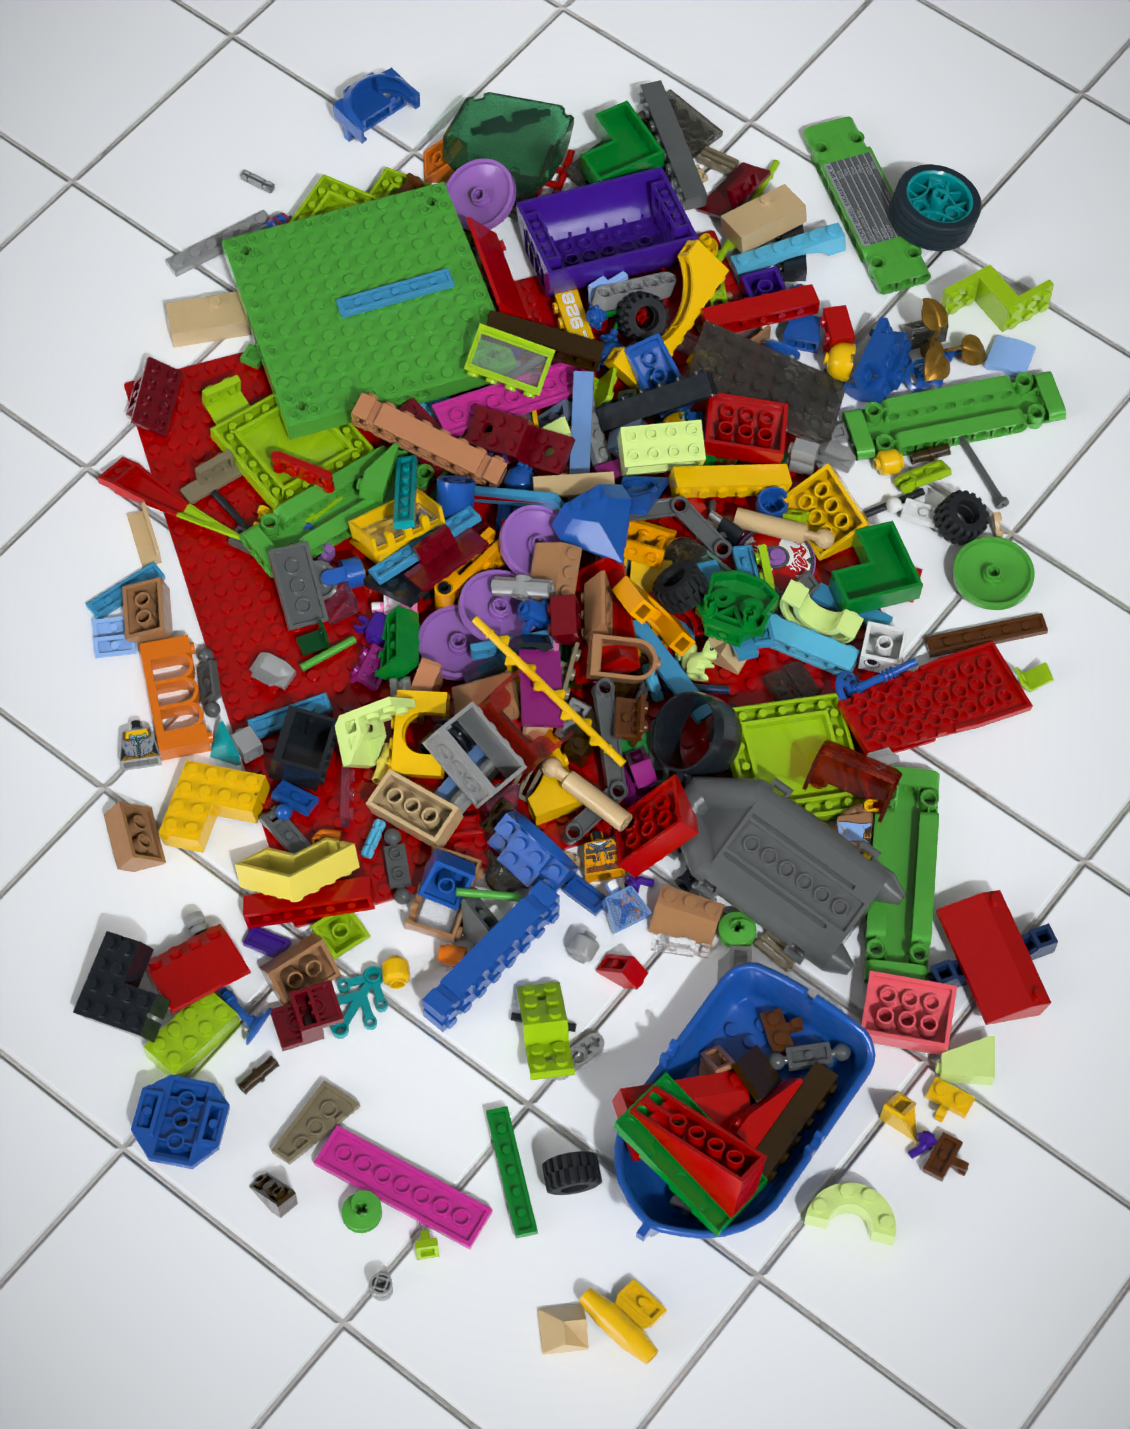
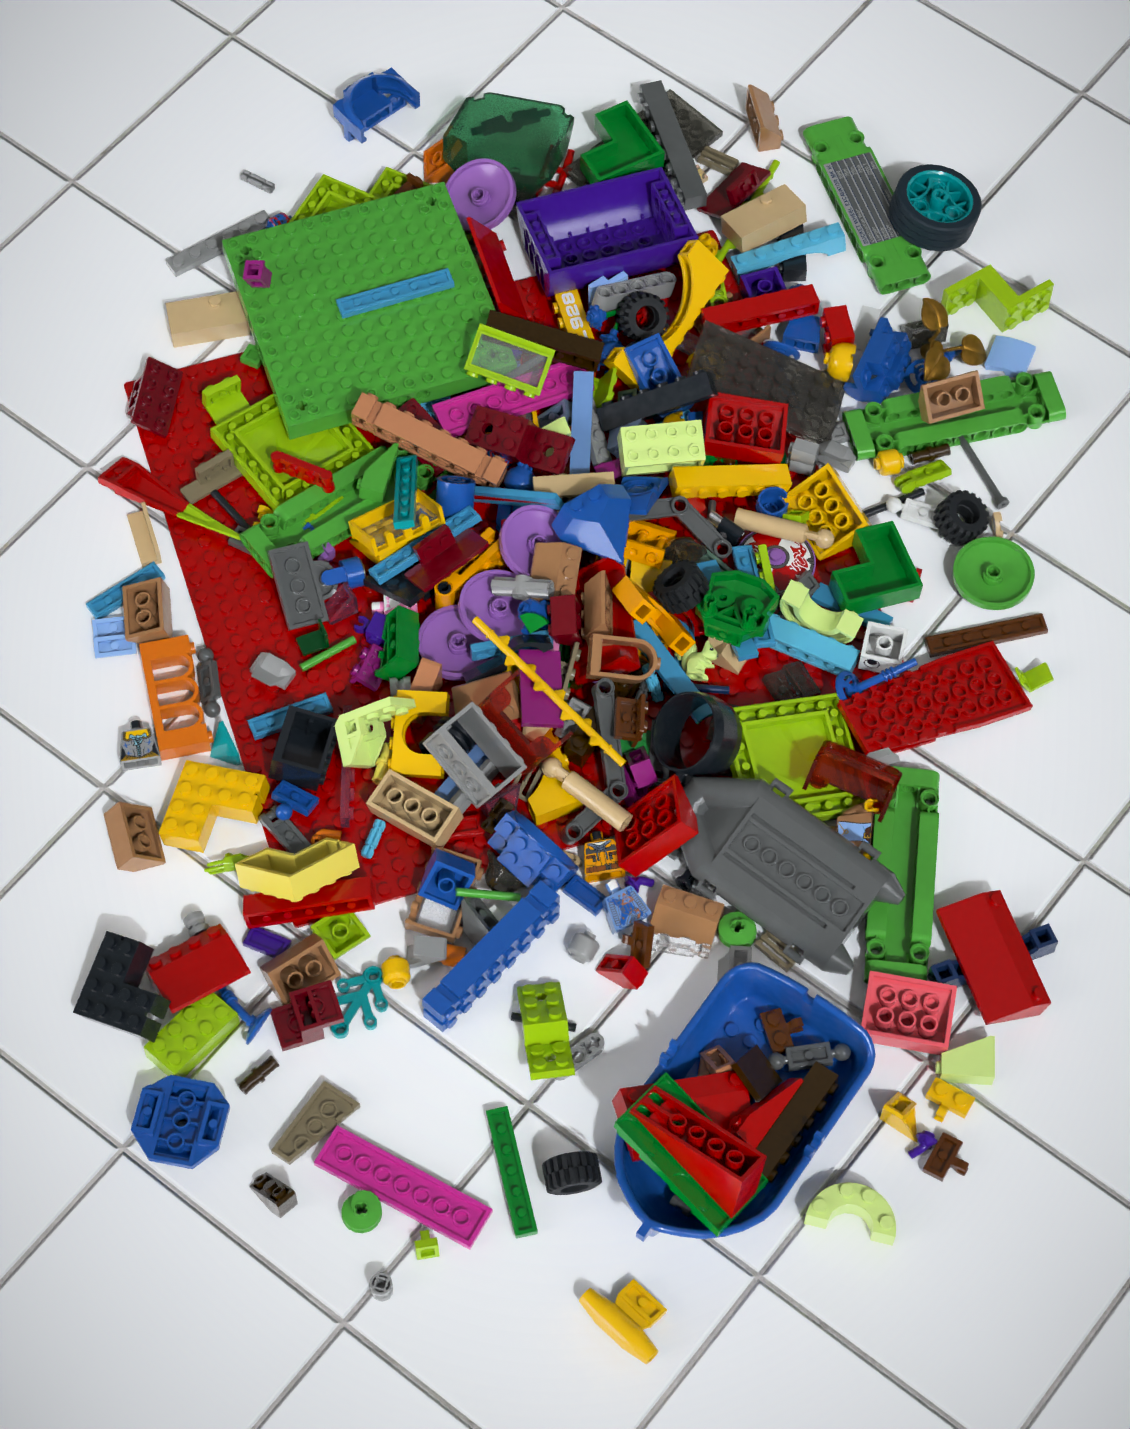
light grey brick [231,725,264,764] -> none
dark grey plate [384,828,411,905] -> none
tan slope [537,1304,589,1355] -> none
none -> lime piece [204,853,249,875]
none -> magenta brick [243,260,272,288]
none -> light grey slope [407,935,447,969]
none -> green tile [520,612,549,634]
none -> reddish brown plate [621,920,655,968]
none -> medium nougat slope [745,84,784,152]
none -> white sticker [854,305,881,351]
none -> medium nougat slope [918,370,985,424]

